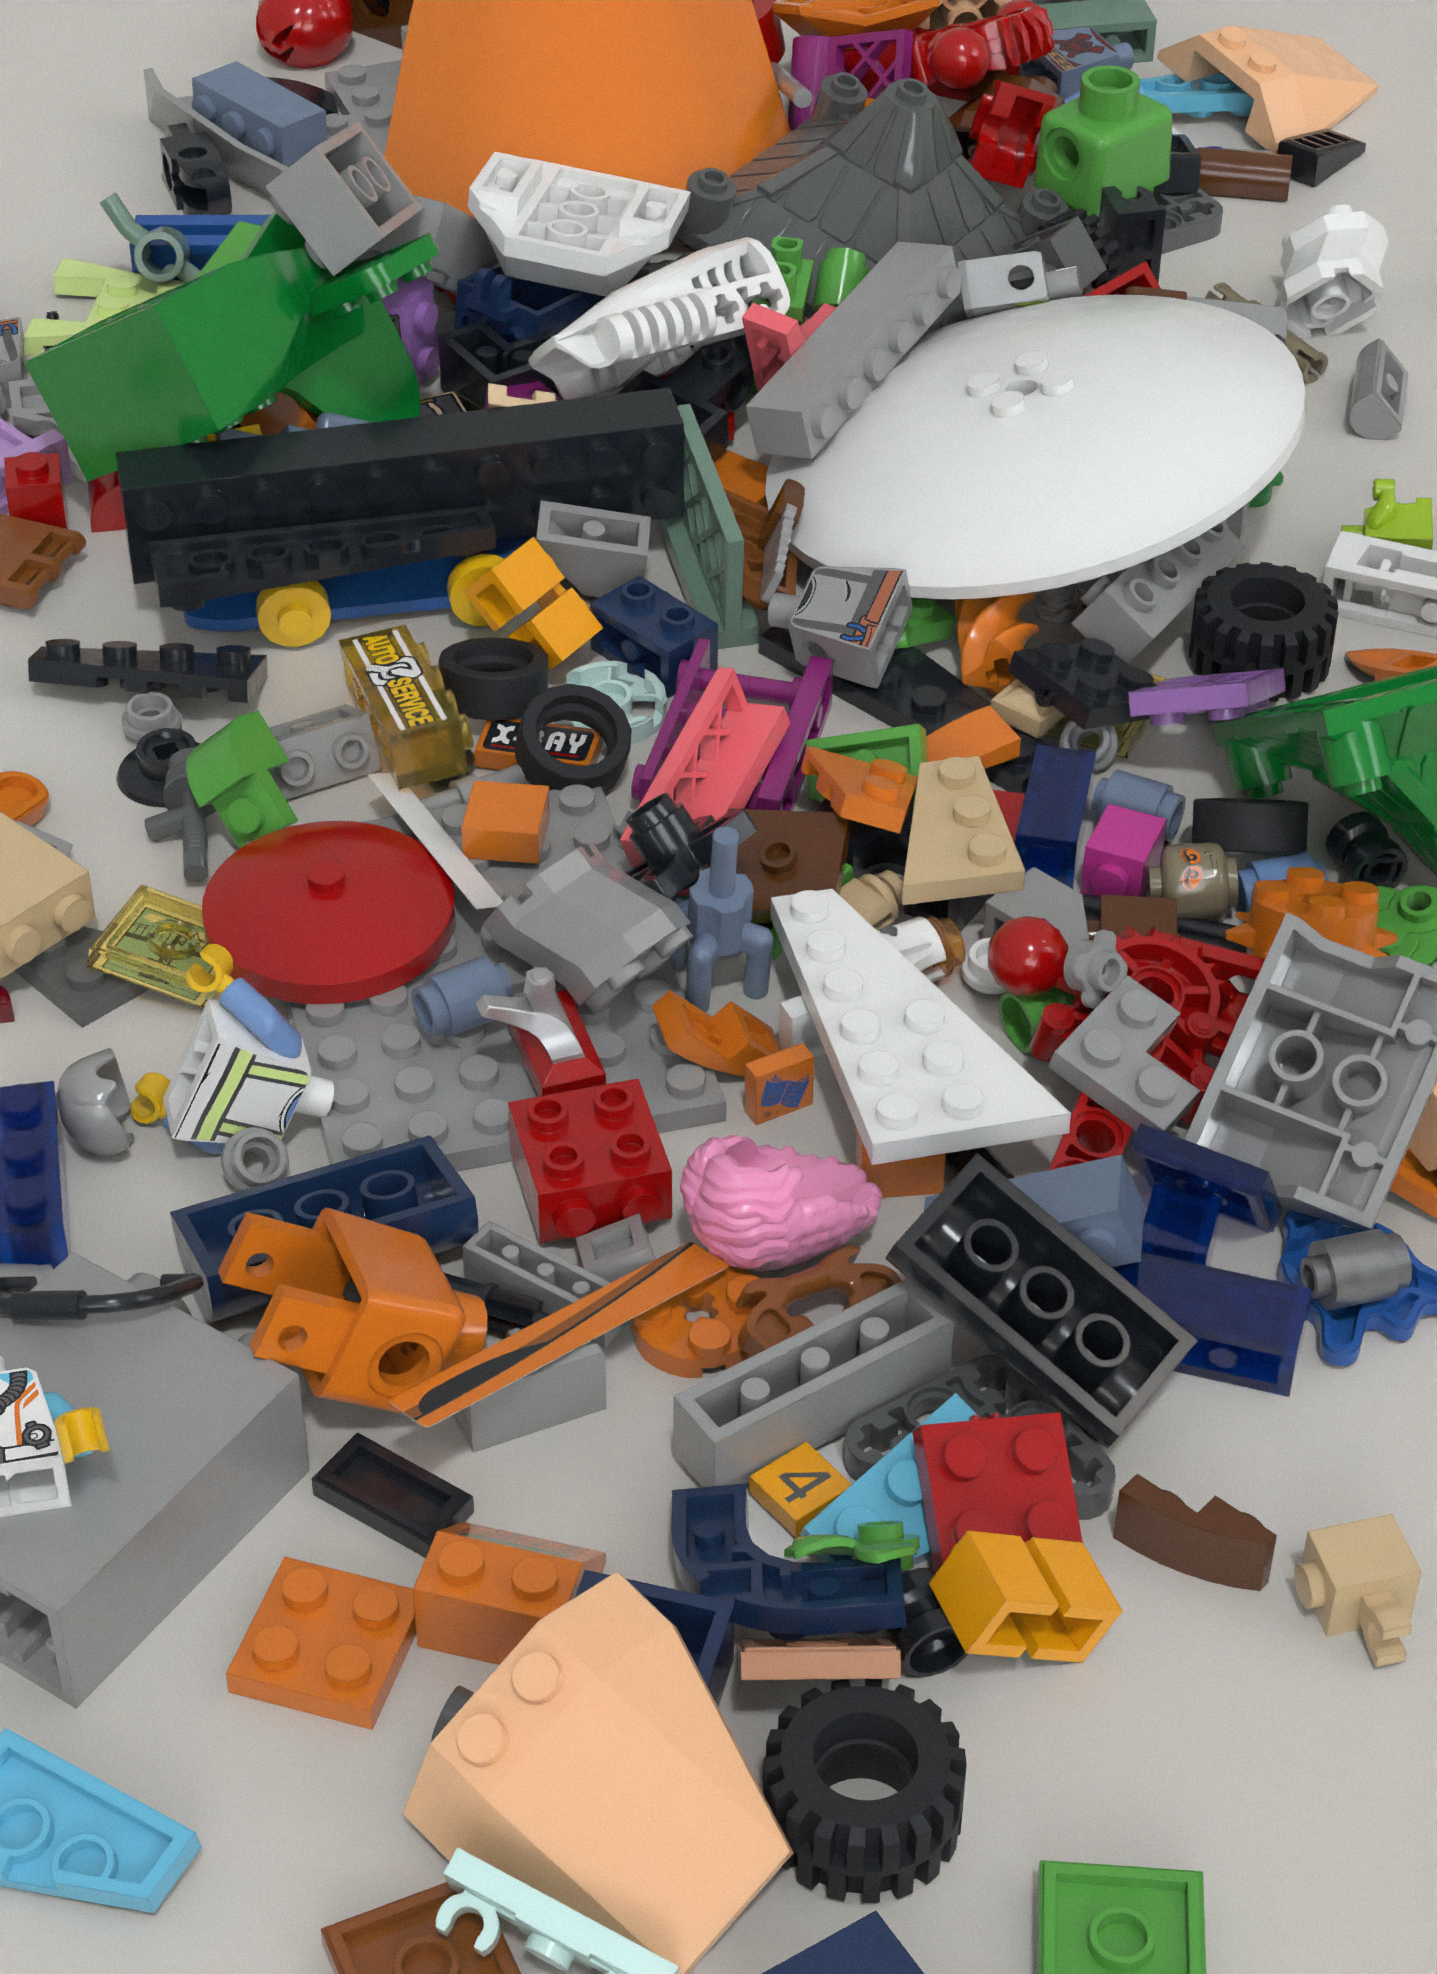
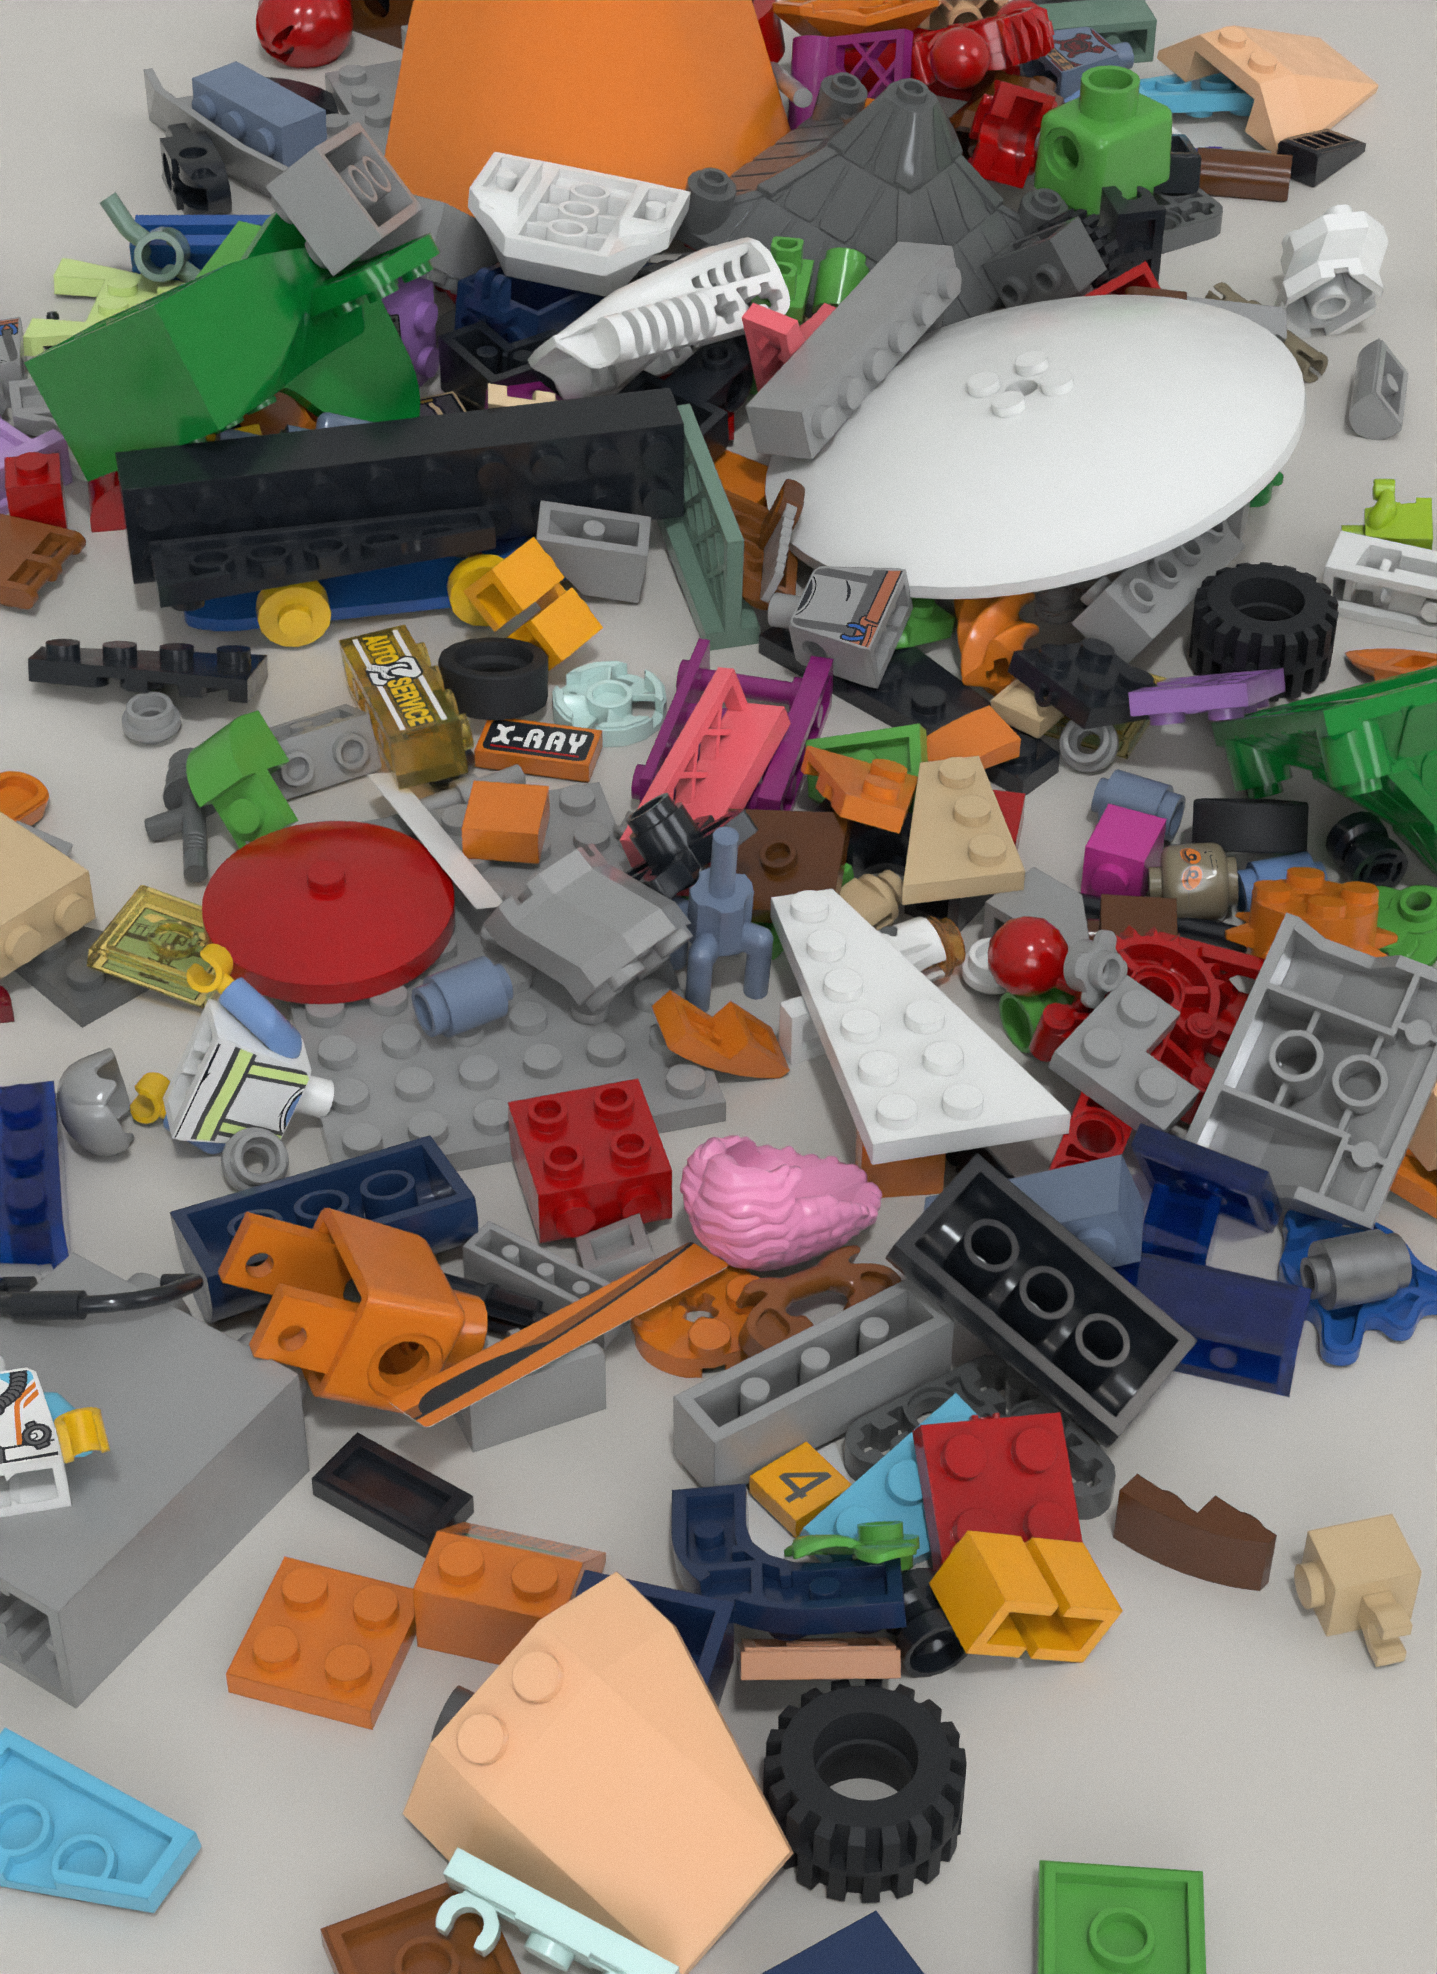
black piece [116,728,201,808] -> none
piece [476,967,606,1097] -> none
black tyre [515,684,632,793] -> none
dark blue brick [590,576,718,698] -> none
orange tile [745,1043,814,1125] -> none
light grey torso [957,251,1082,319] -> none
clear blue brick [1015,744,1096,889] -> none

